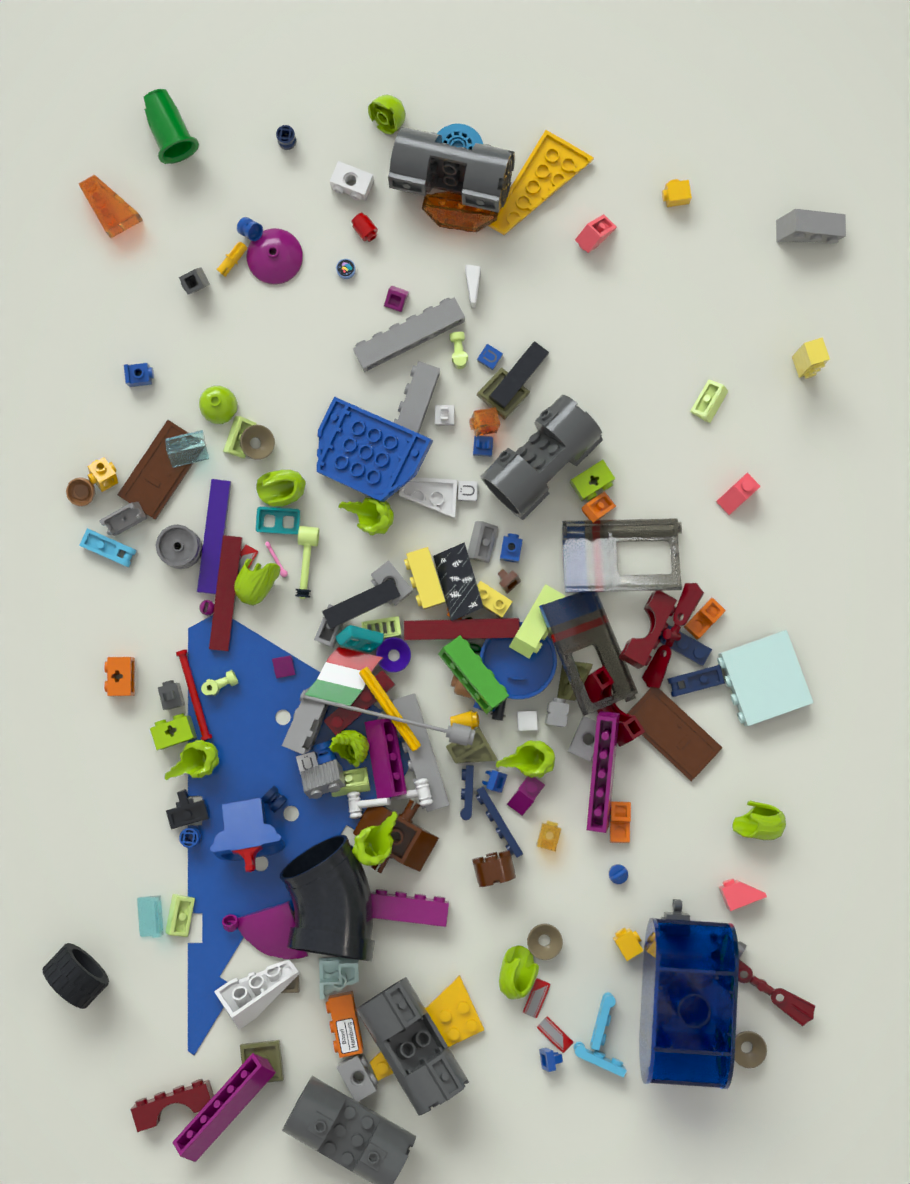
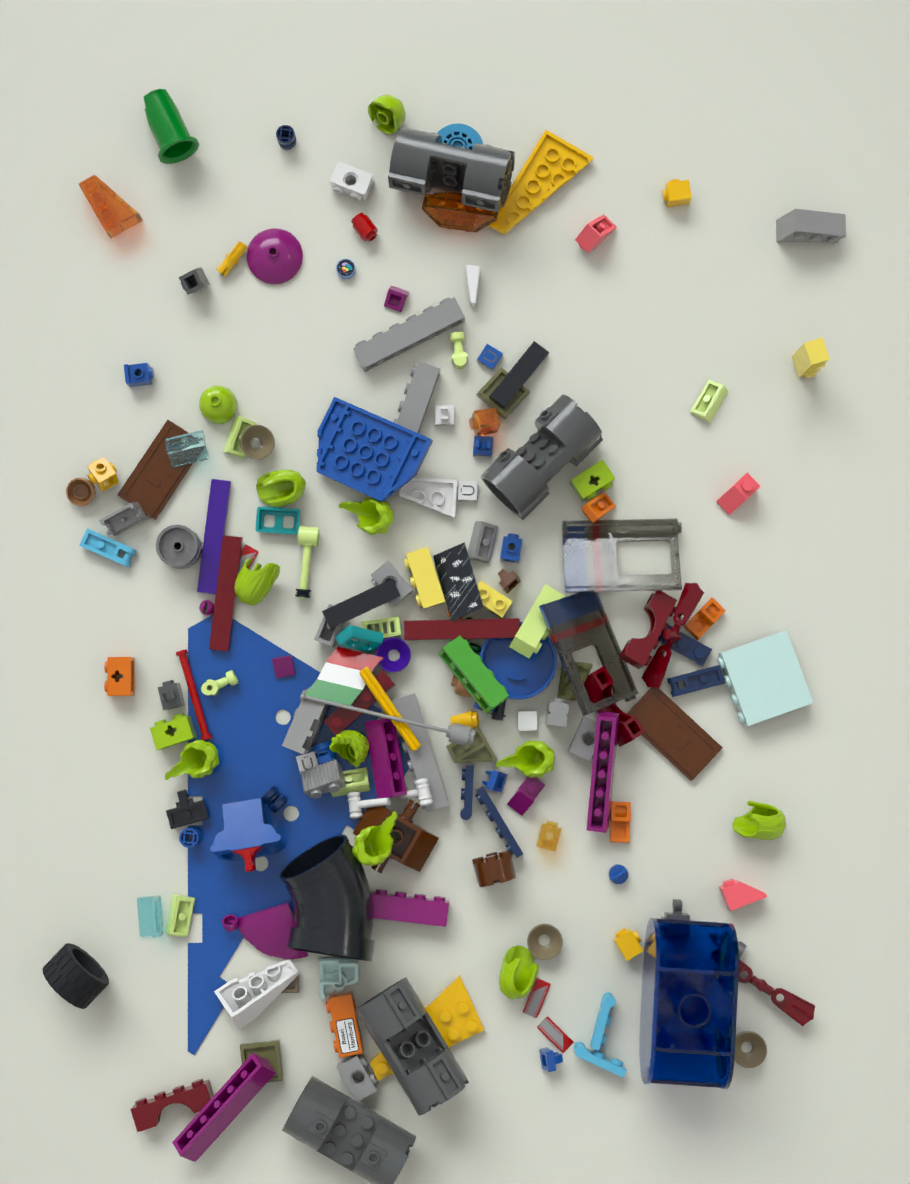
blue wheel [237,217,263,241] -> none
bright pink hinge [265,542,288,577] -> none

